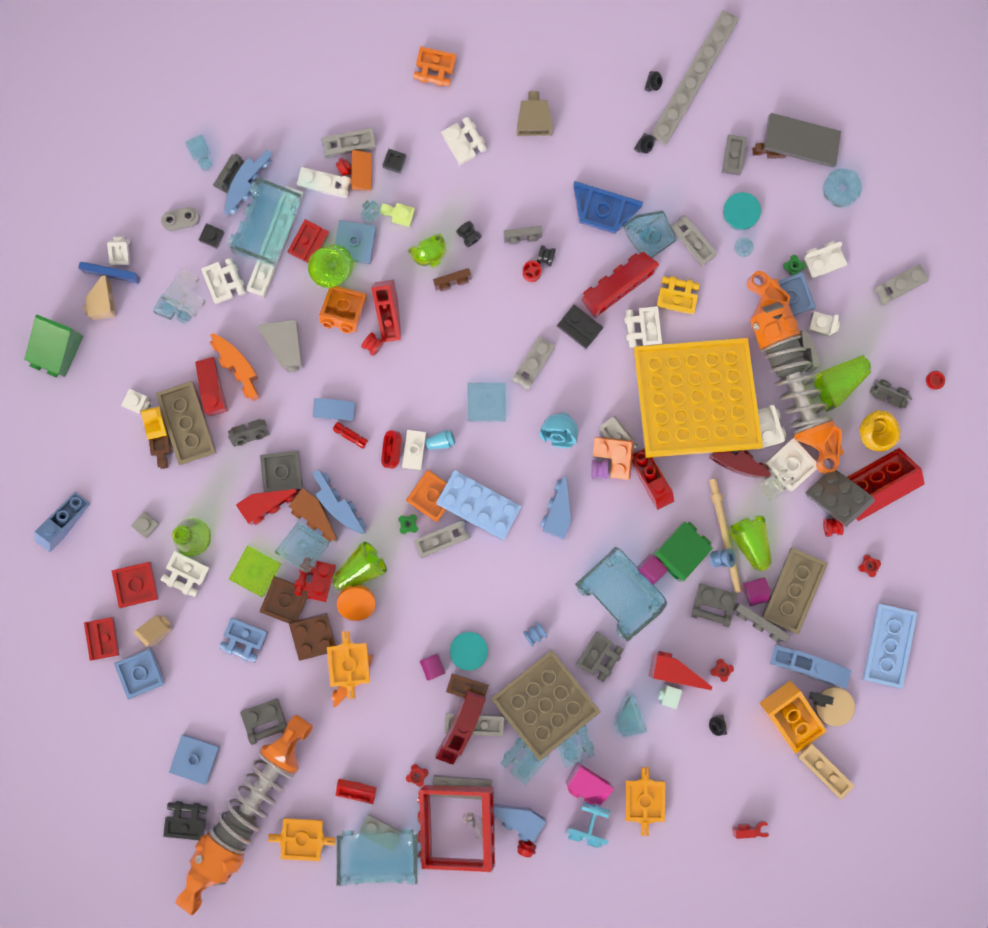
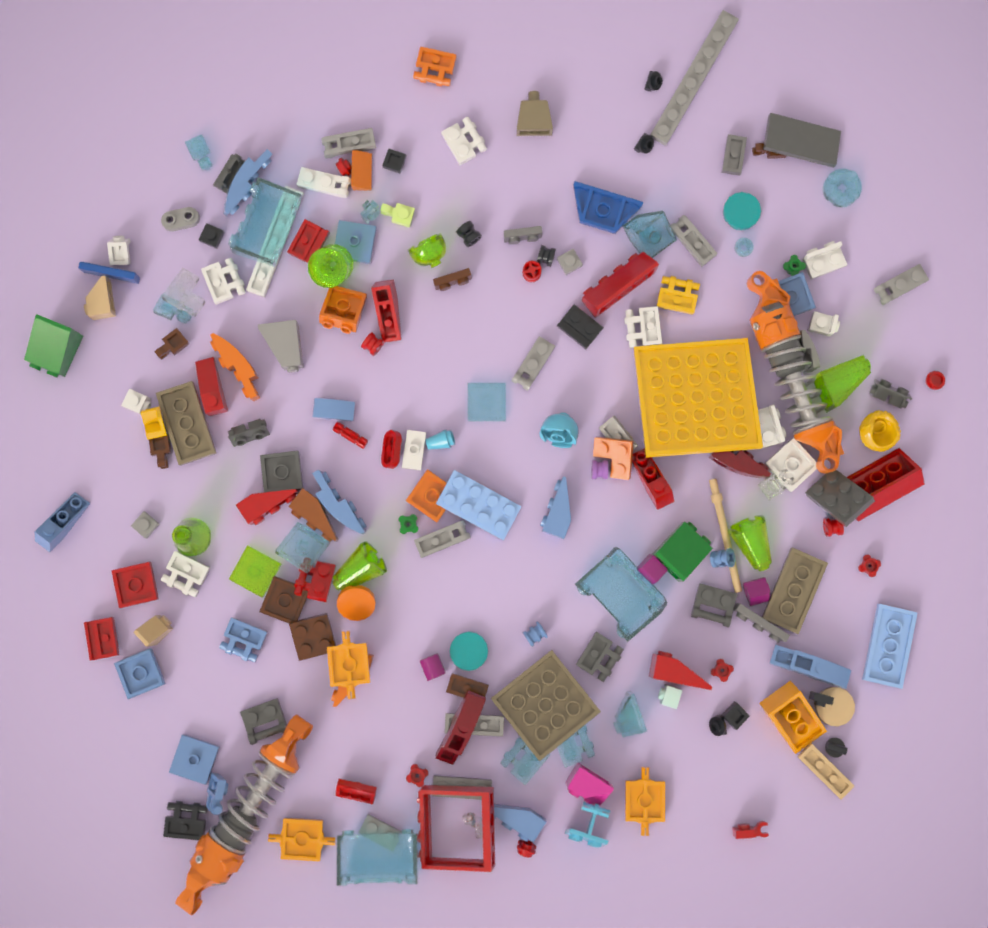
none -> reddish brown plate [154,328,189,360]
none -> medium blue plate [206,772,228,815]
none -> light grey plate [557,249,583,275]
none -> black plate [721,701,750,730]
none -> black plate [825,737,848,758]

